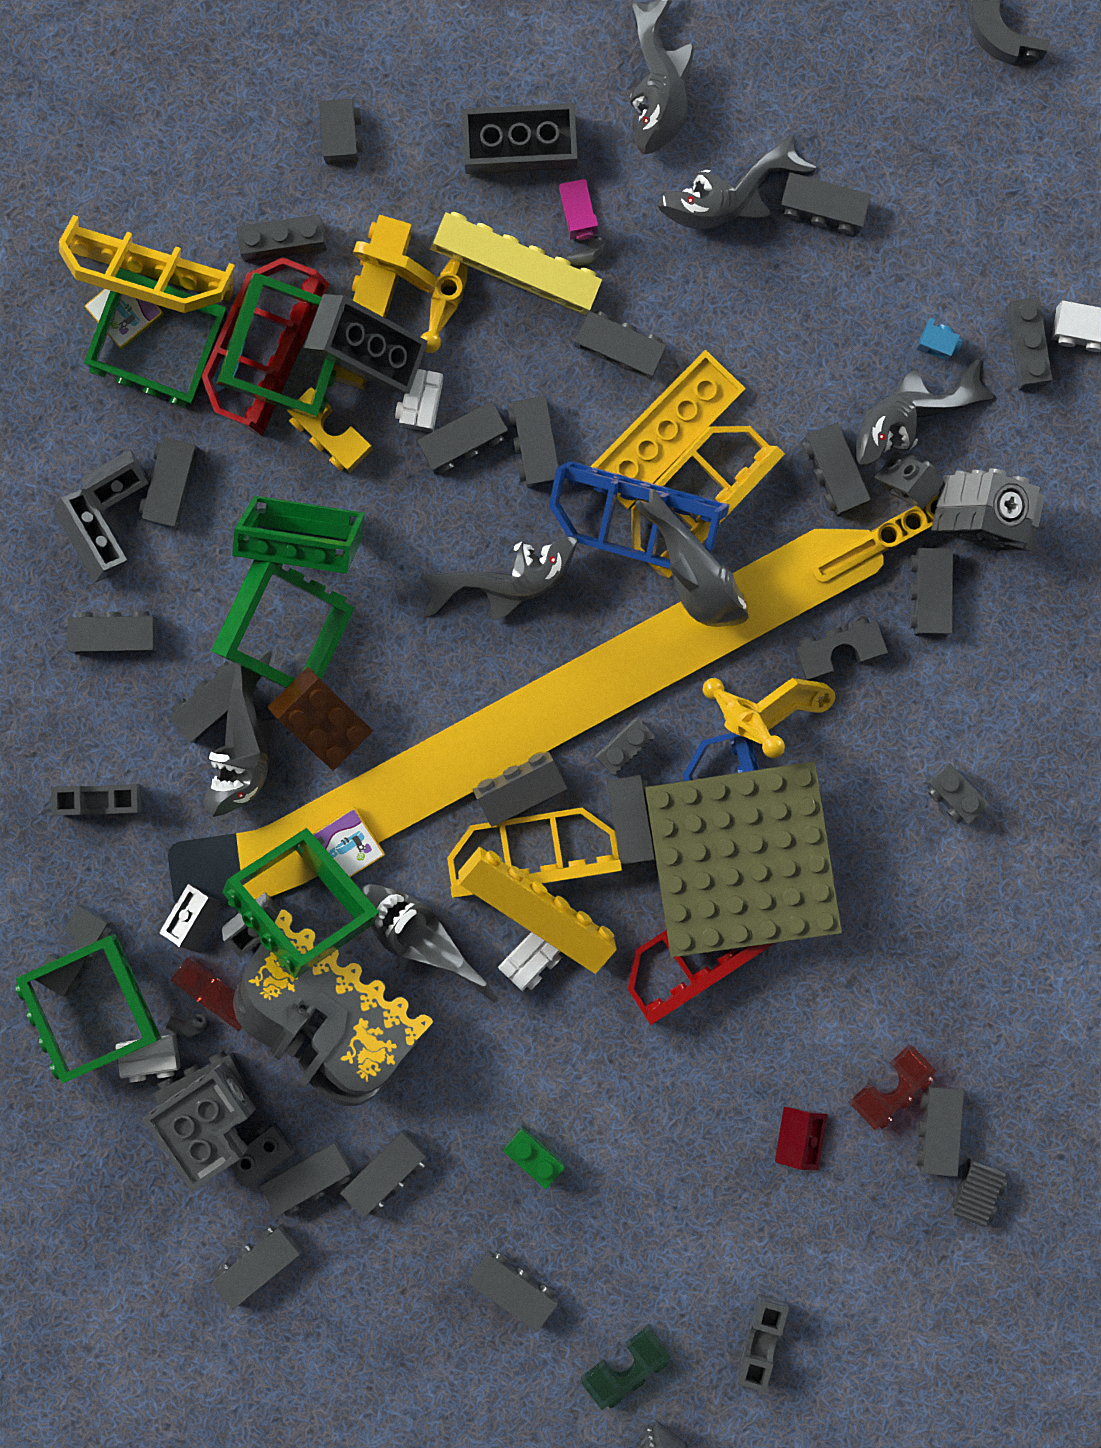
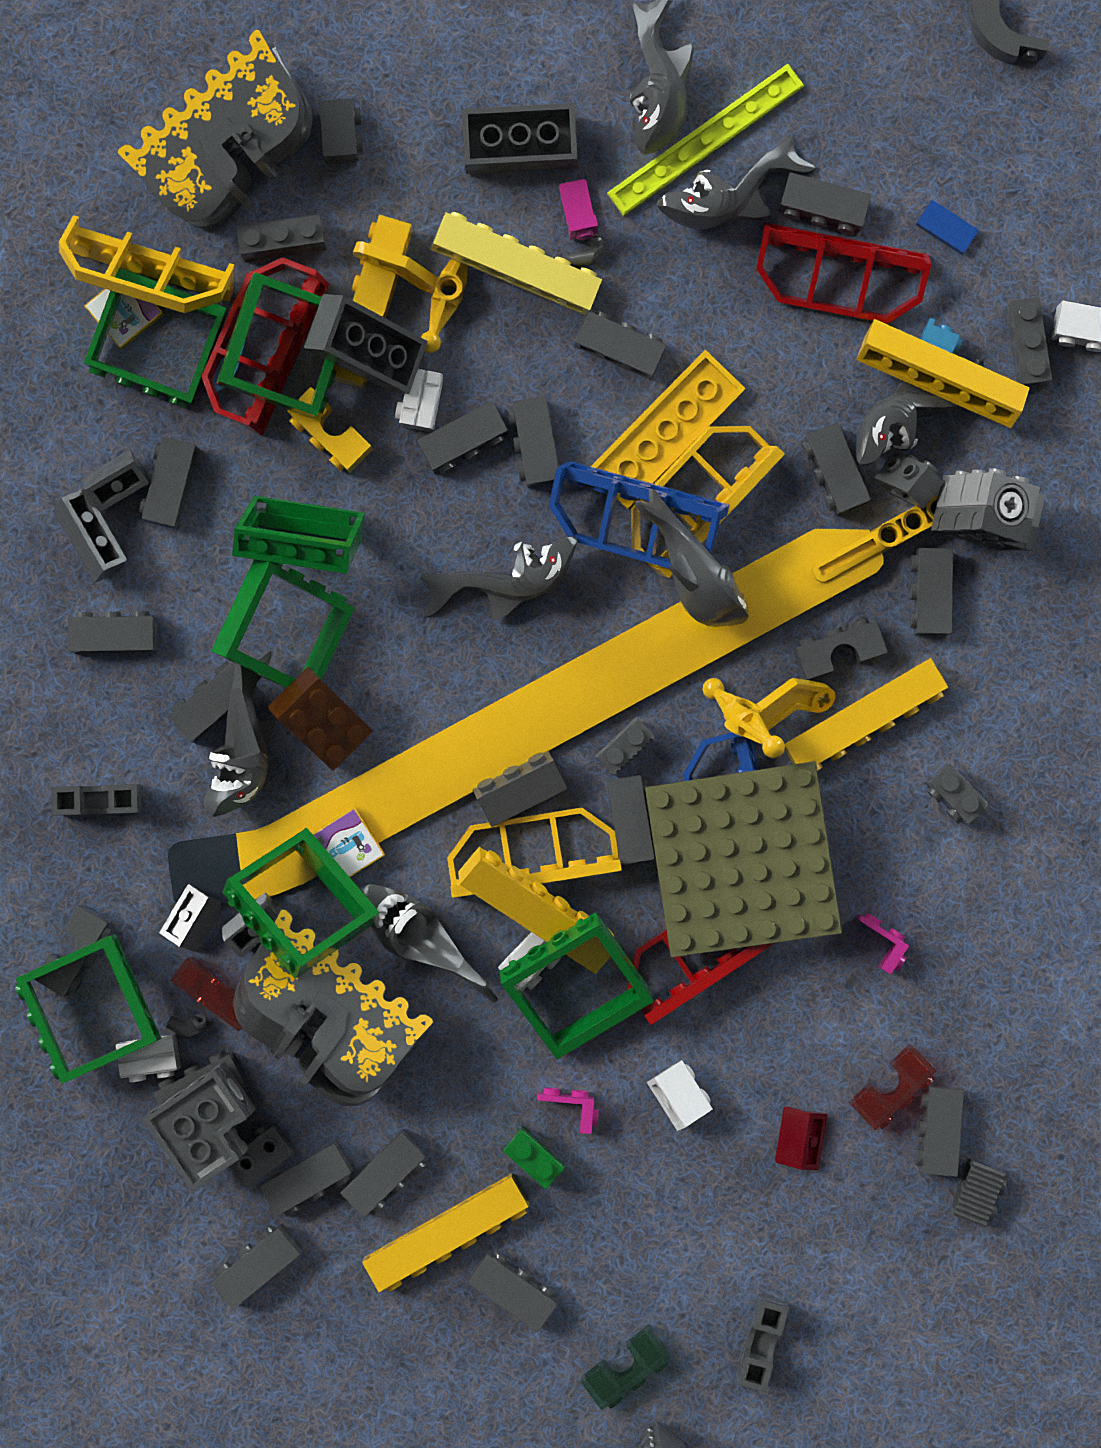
none -> dark grey animal [117,29,313,228]
none -> yellow brick [362,1173,529,1292]
none -> green window [499,912,653,1060]
none -> dark pink bracket [537,1087,599,1134]
none -> neon yellow tile [607,64,804,217]
none -> white brick [647,1061,712,1131]
none -> red plate [756,222,931,324]
none -> yellow brick [785,658,948,771]
none -> dark pink bracket [855,913,909,974]
none -> yellow brick [856,319,1030,428]
none -> blue tile [916,200,979,255]

